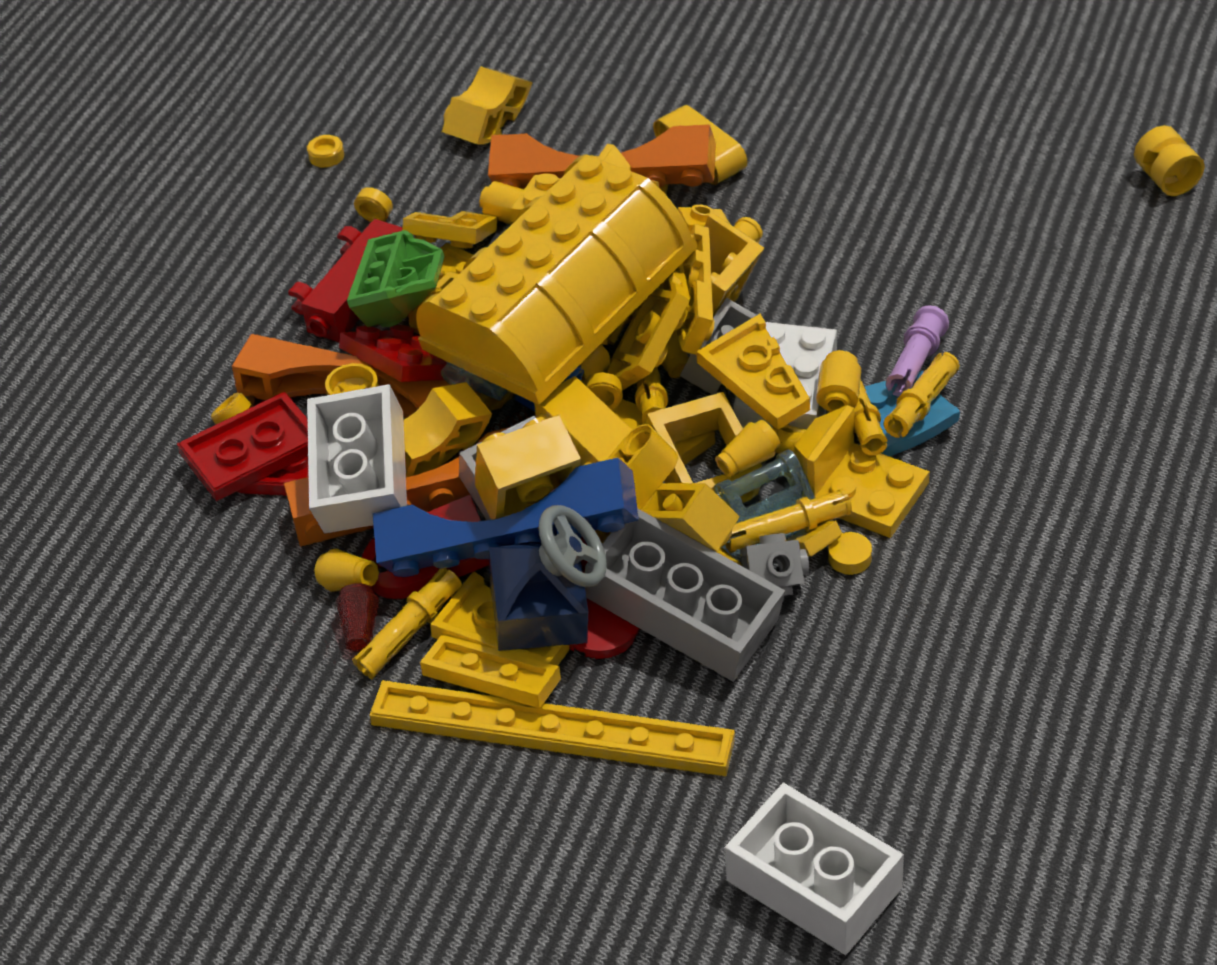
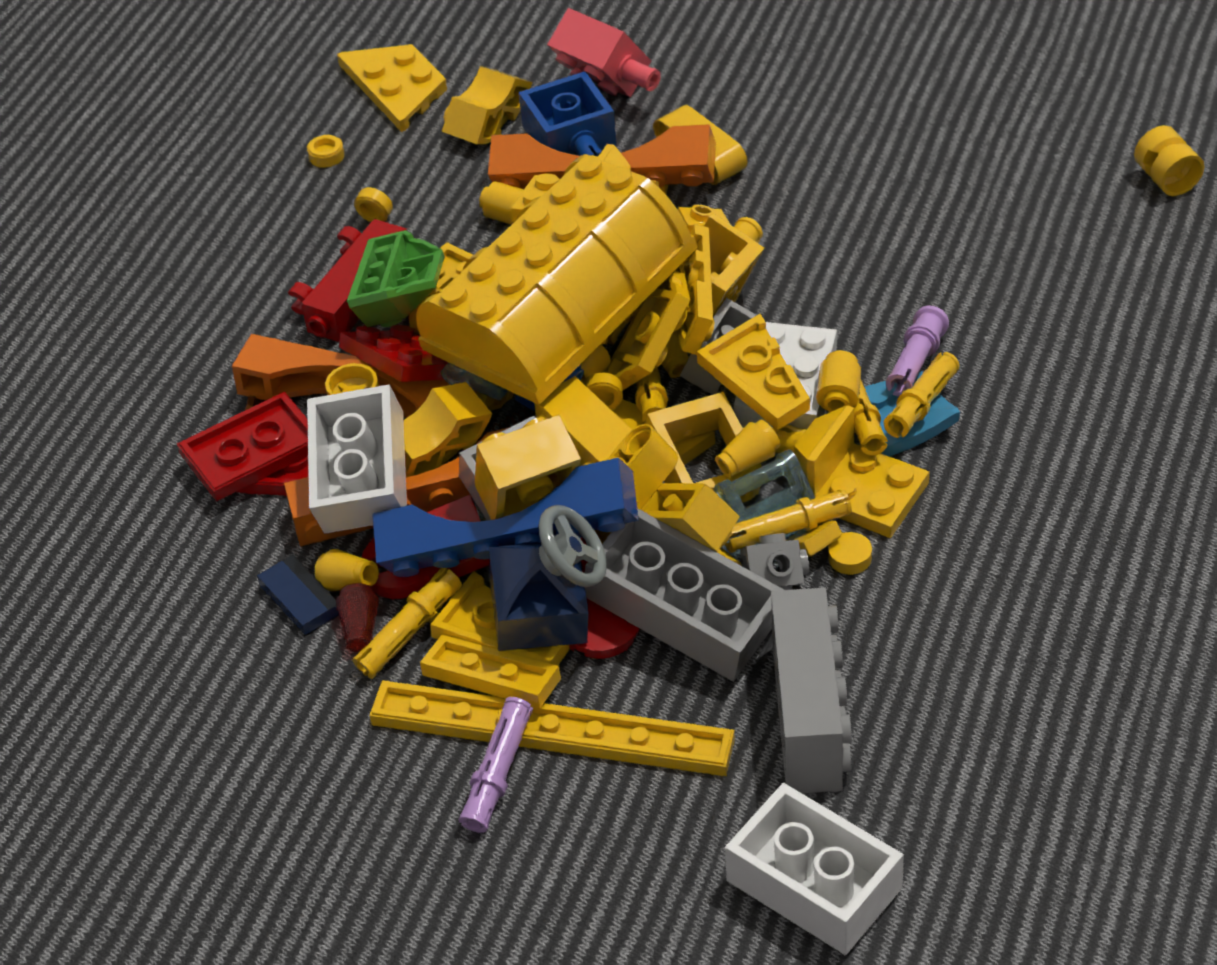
yellow tile [211,392,251,424] -> none
yellow plate [402,211,497,248] -> none
none -> dark blue tile [257,555,342,635]
none -> yellow wing [337,44,447,132]
none -> lavender pin [458,697,533,833]
none -> blue brick [519,71,617,156]
none -> coral brick [547,8,661,98]
none -> light grey brick [771,587,852,793]

